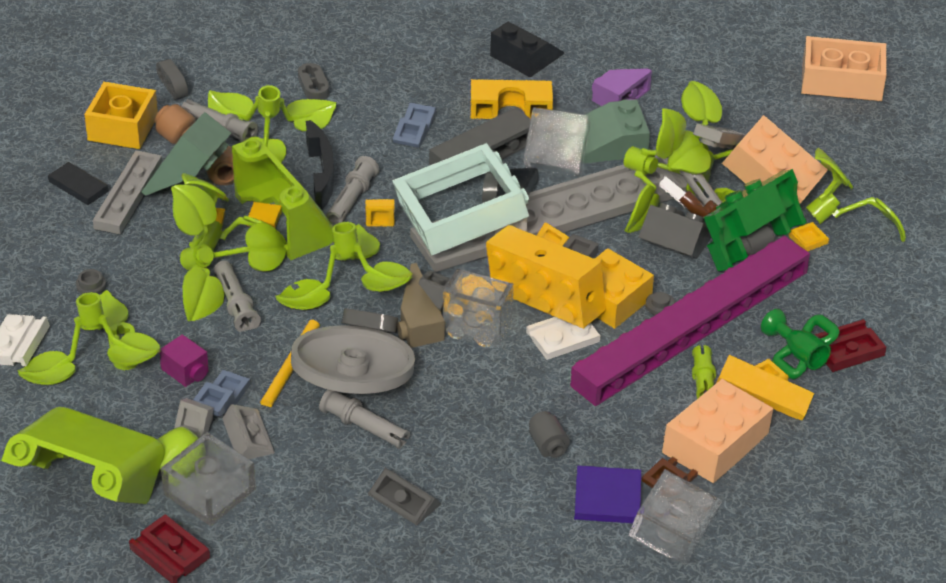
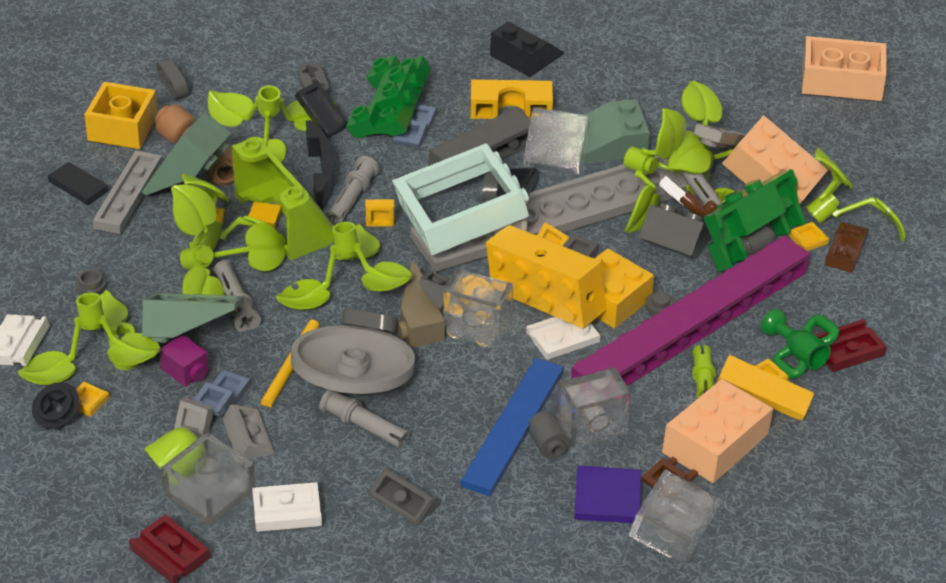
lime windscreen [1,407,164,504] -> none
light grey pin [181,99,258,142] -> none
medium lavender slope [592,69,652,106] -> none
none -> black gear [32,382,82,430]
none -> yellow tile [76,382,110,417]
none -> sand green slope [142,293,244,343]
none -> white plate [252,482,322,532]
none -> black tile [295,81,348,138]
none -> green bracket [346,55,431,138]
none -> blue tile [461,358,564,497]
none -> clear brick [555,367,631,451]
none -> reddish brown slope [824,222,869,273]

